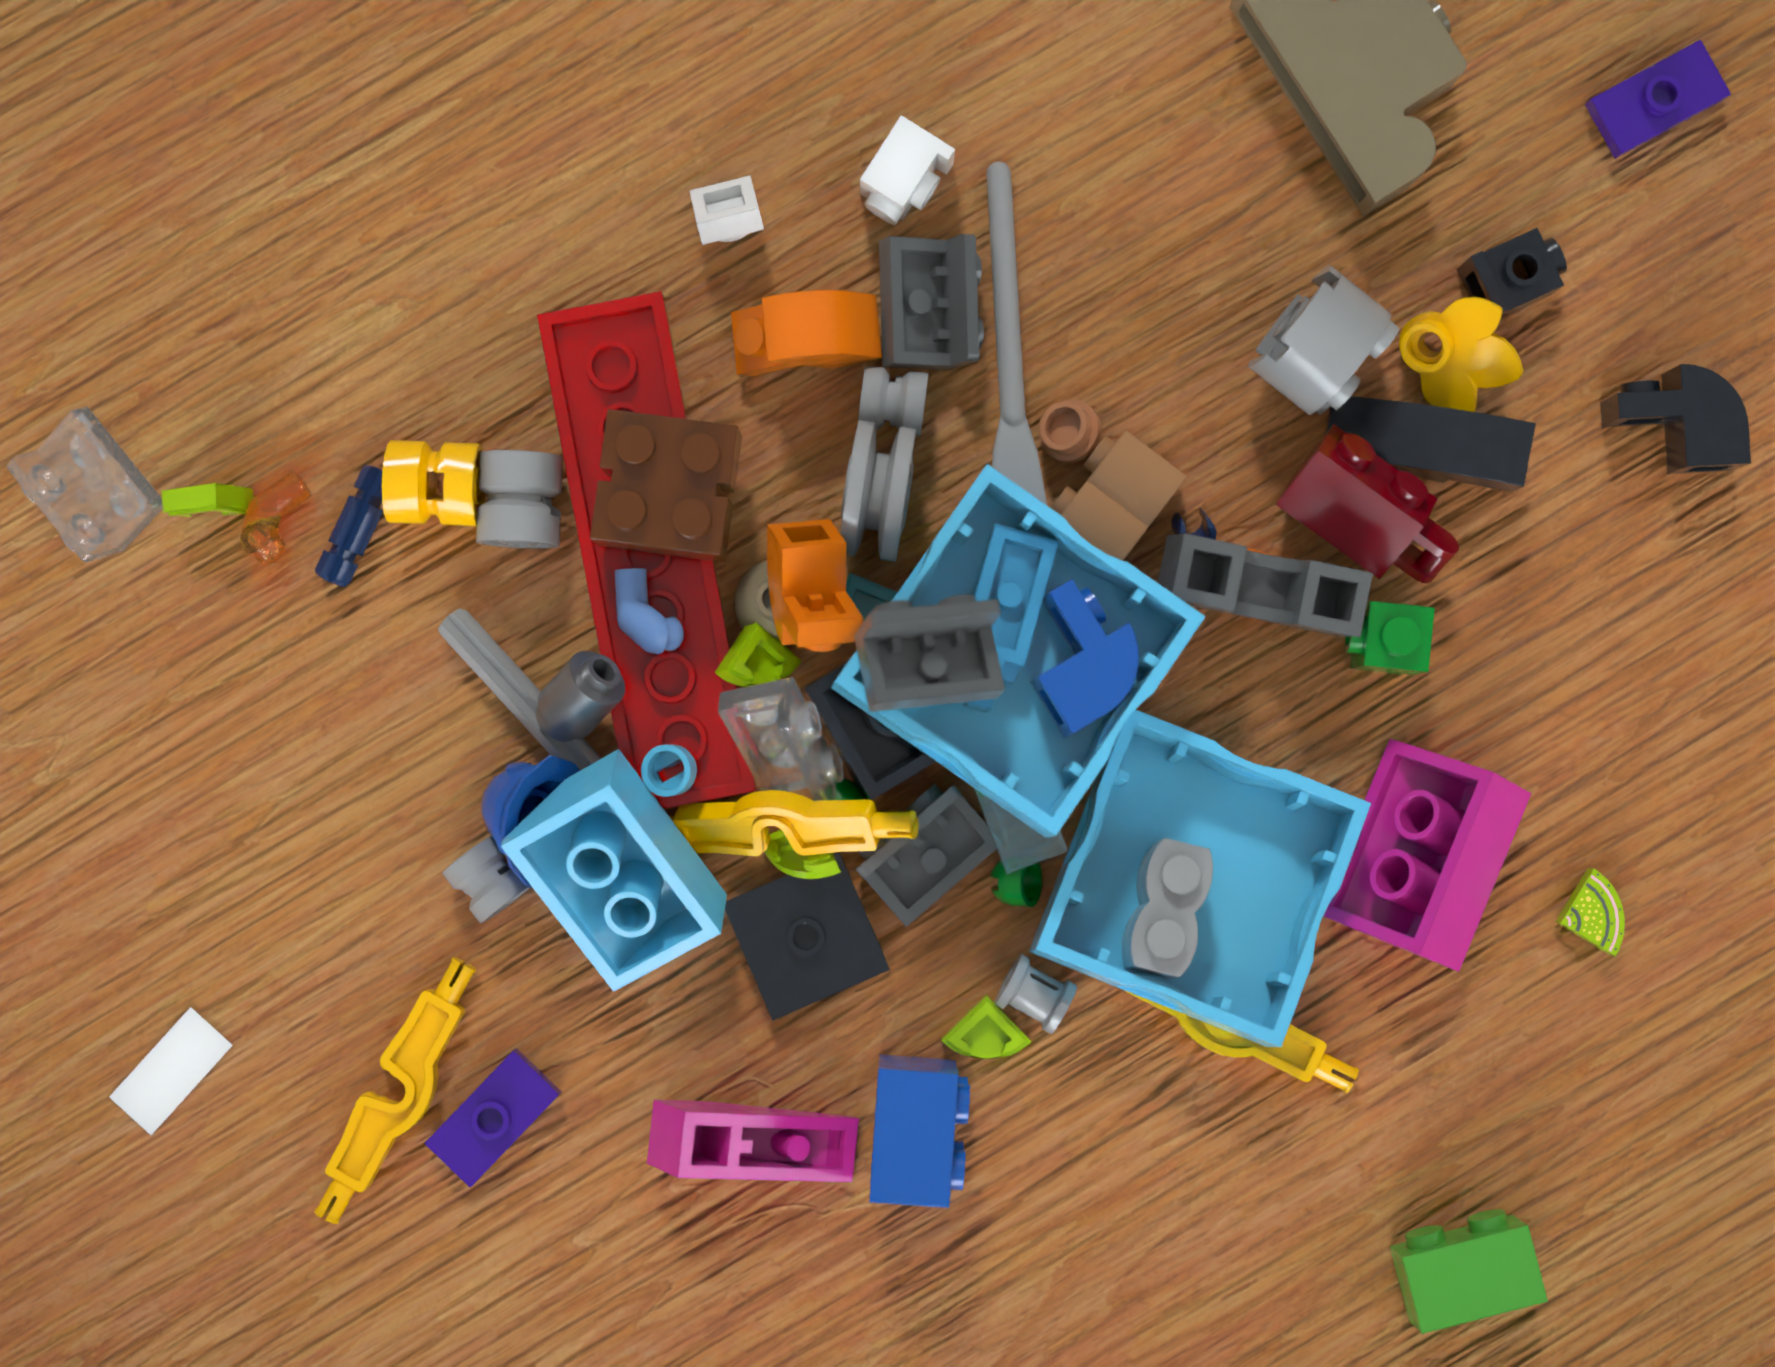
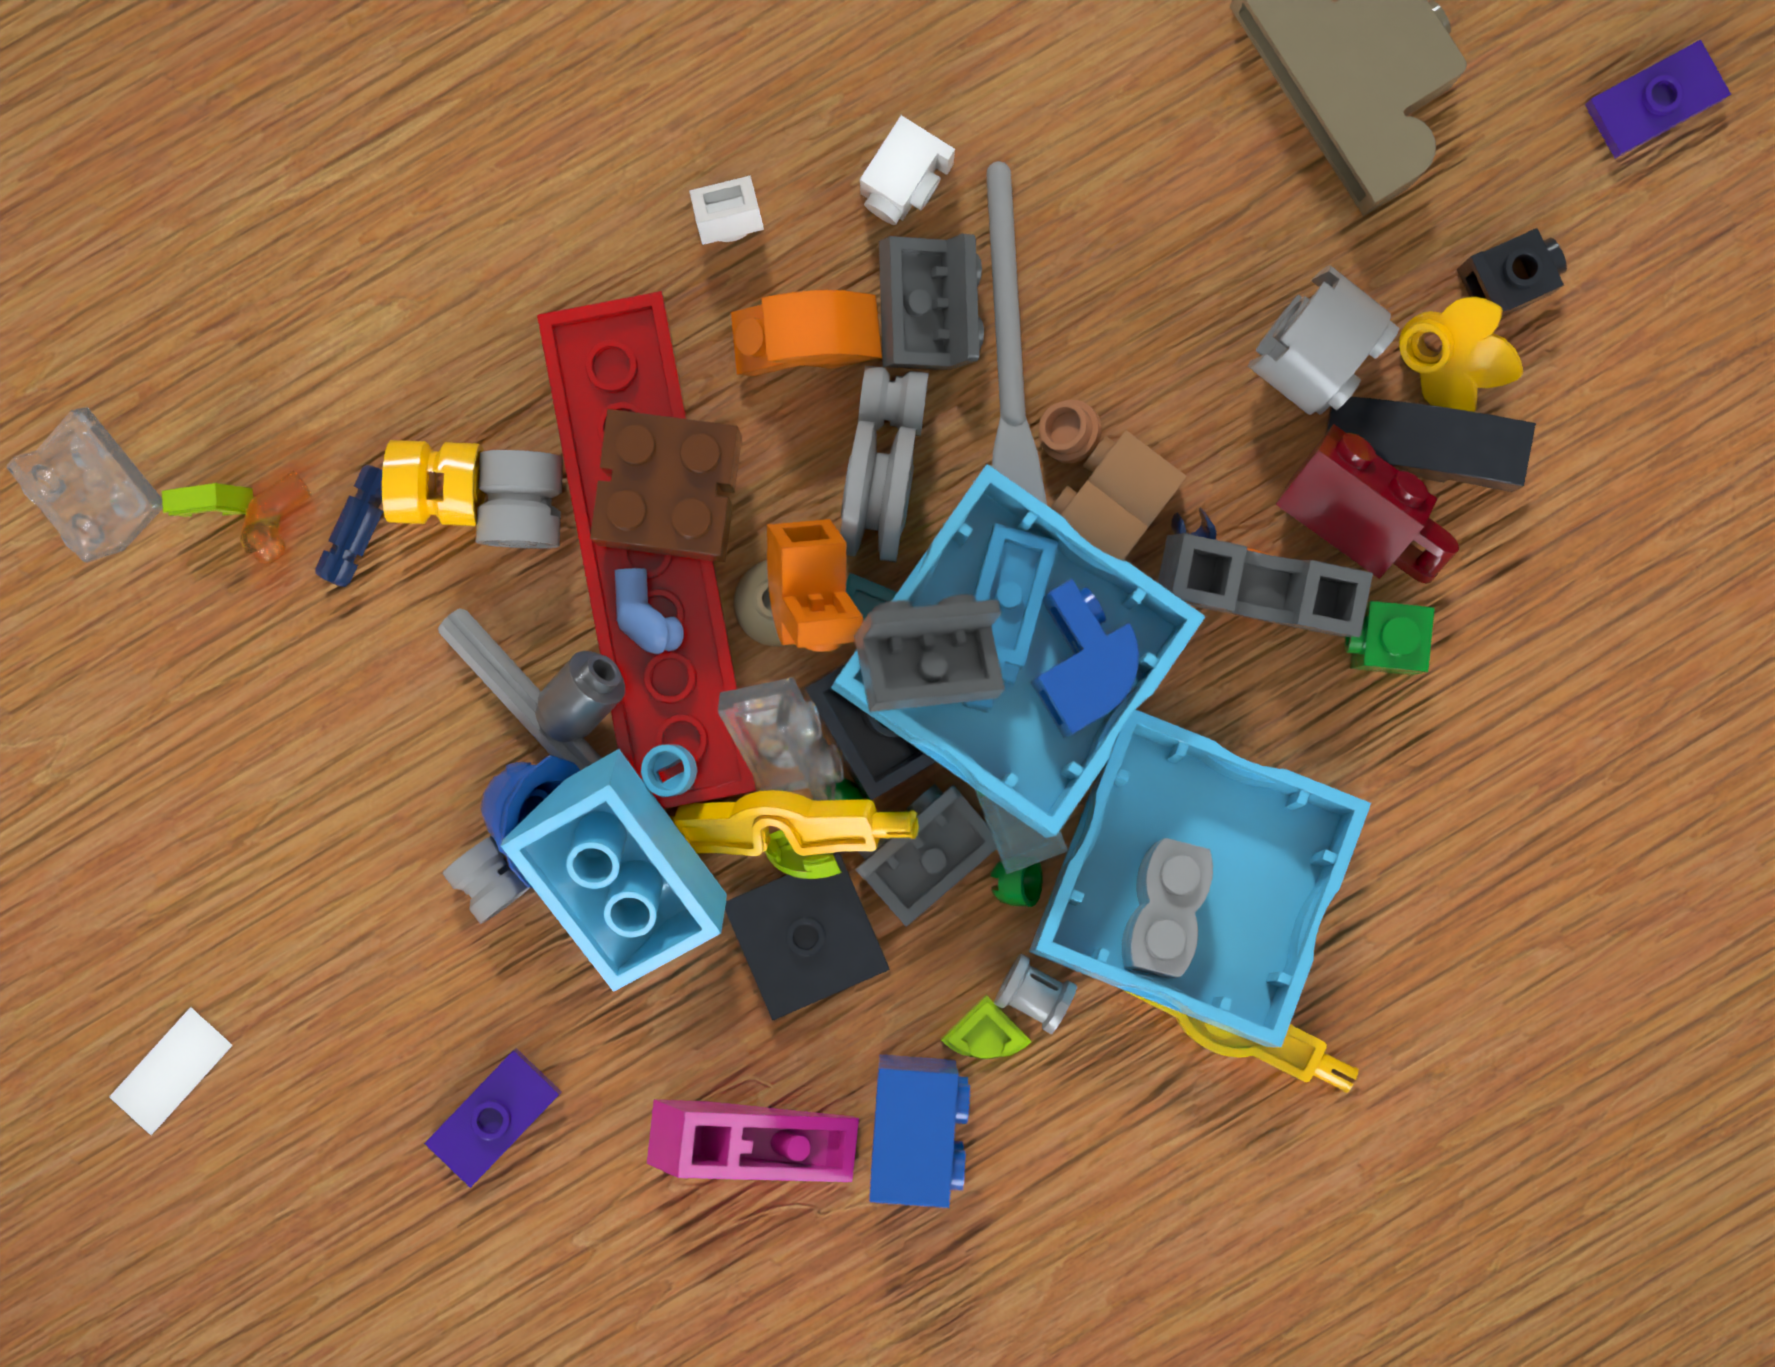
yellow piece [314,957,477,1224] -> none
lime tile [715,622,802,687] -> none
dark pink slope [1323,738,1531,972] -> none
bright green brick [1390,1209,1548,1334] -> none
lime tile [1555,868,1625,956] -> none
black brick [1600,364,1751,474] -> none

